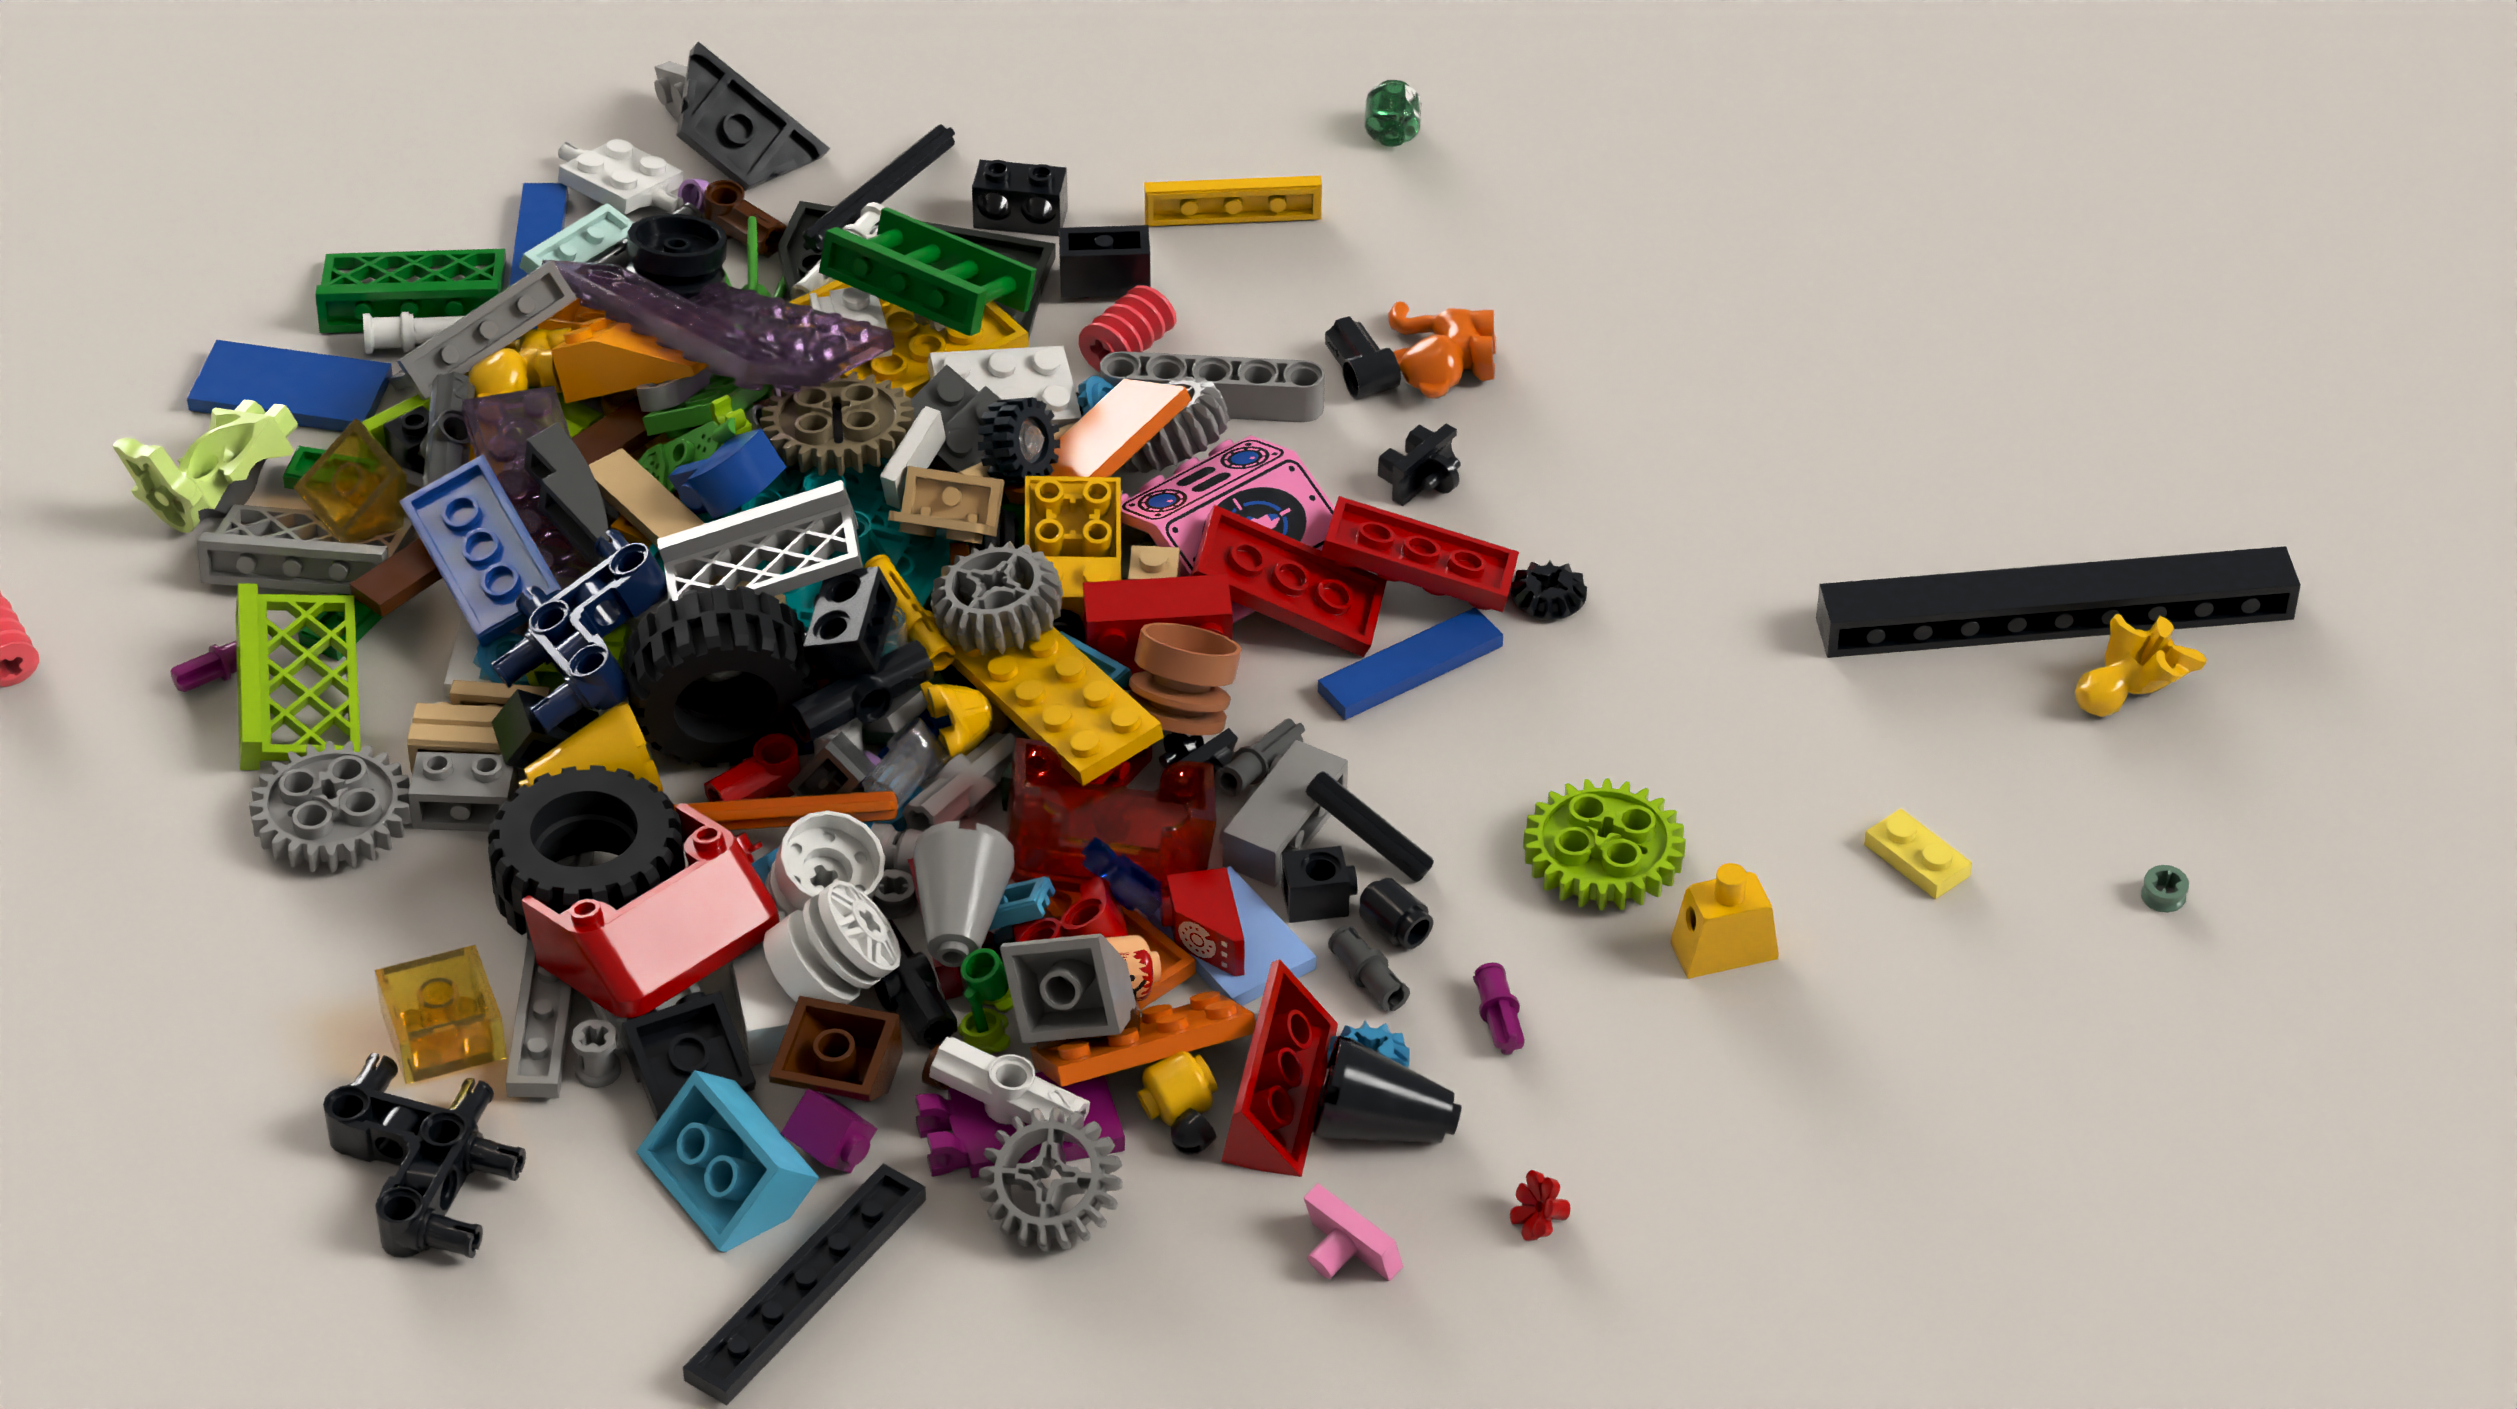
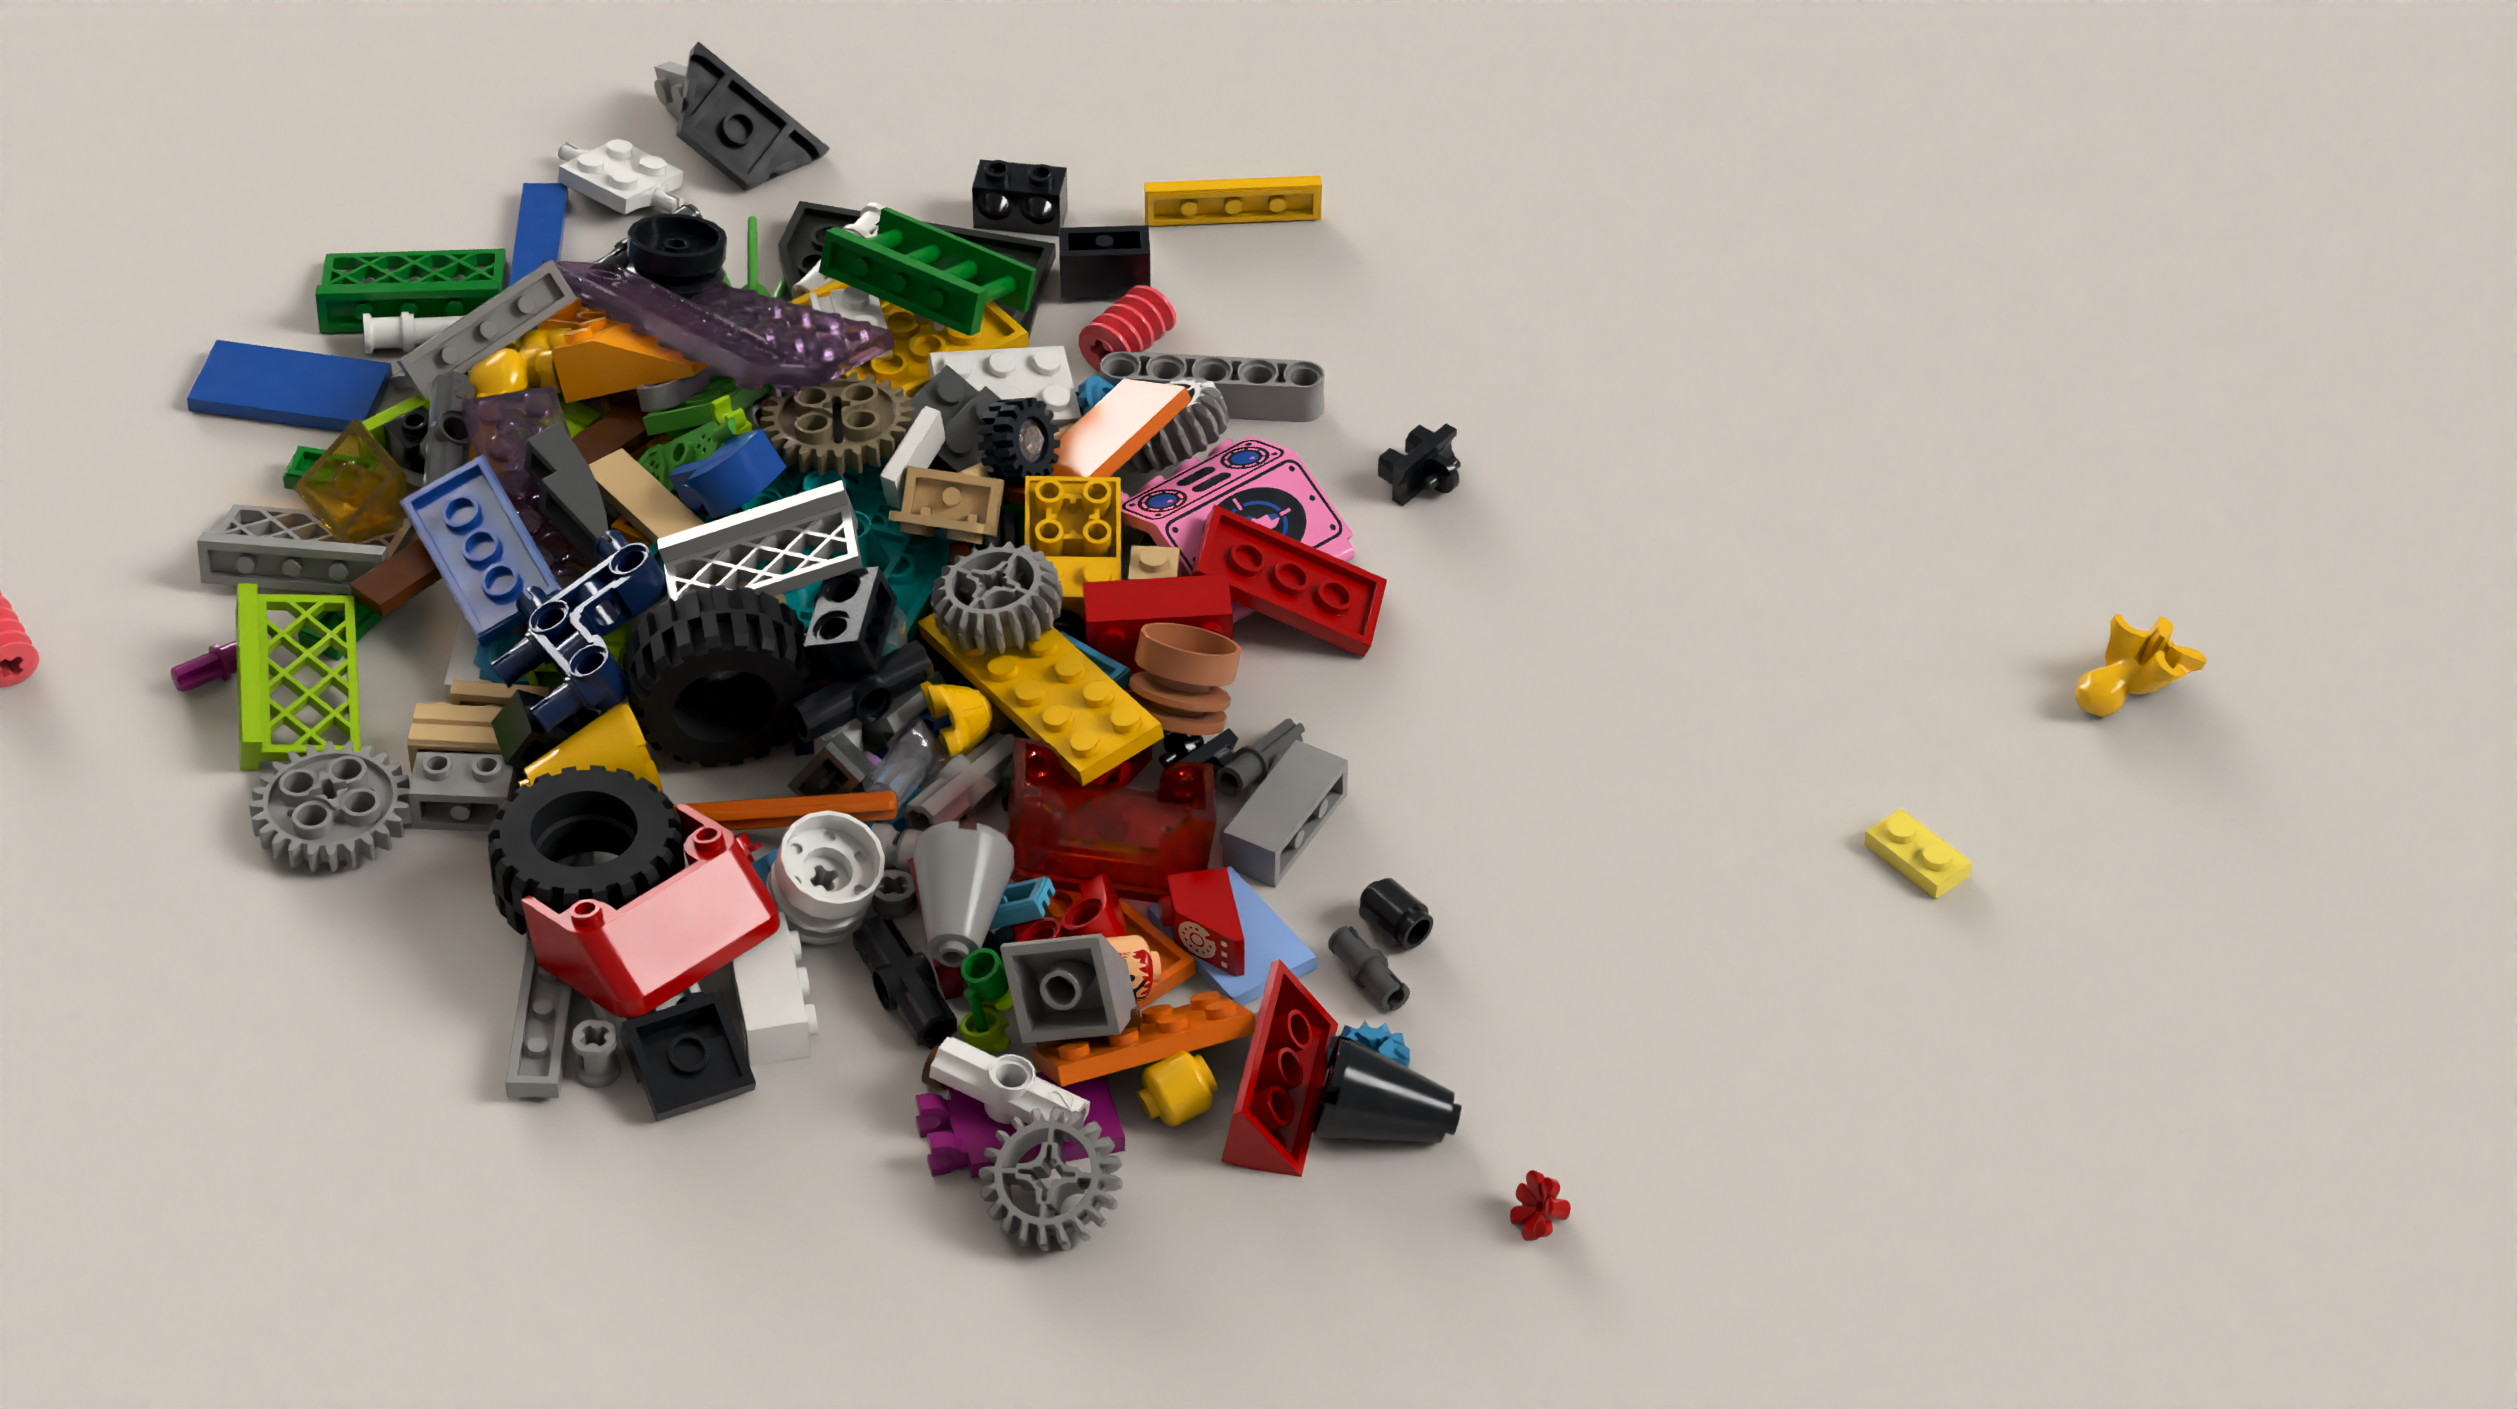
yellowish green hips [113,399,298,533] -> none
black pin [323,1053,526,1259] -> none
clear yellow brick [374,945,507,1084] -> none
light aqua plate [519,203,634,284] -> none
medium azure slope [636,1070,819,1252] -> none
lavender hinge [678,179,710,214] -> none
black plate [683,1163,926,1406] -> none
reddish brown piece [704,180,787,258] -> none
red piece [704,733,801,802] -> none
white wheel [763,880,901,1004] -> none
reddish brown slope [768,996,903,1102] -> none
magenta brick [780,1088,878,1173] -> none
black axle [802,124,955,253] -> none
yellow pin [864,555,955,671] -> none
clear blue plate [1082,837,1163,918] -> none
black hinge [1171,1108,1217,1155] -> none
black brick [1281,846,1358,923] -> none
bright pink tile [1304,1183,1403,1281] -> none
black axle [1305,771,1434,882] -> none
blue tile [1318,607,1503,720] -> none
red plate [1320,496,1519,613] -> none
black piece [1325,316,1401,399] -> none
clear green head [1364,80,1422,147] -> none
orange animal [1388,302,1496,399] -> none
magenta axle [1473,962,1525,1055] -> none
black gear [1511,560,1587,620] -> none
lime gear [1523,778,1686,911] -> none
yellow torso [1670,863,1779,979] -> none
black brick [1816,546,2301,658] -> none
sand green bush [2141,865,2189,913] -> none

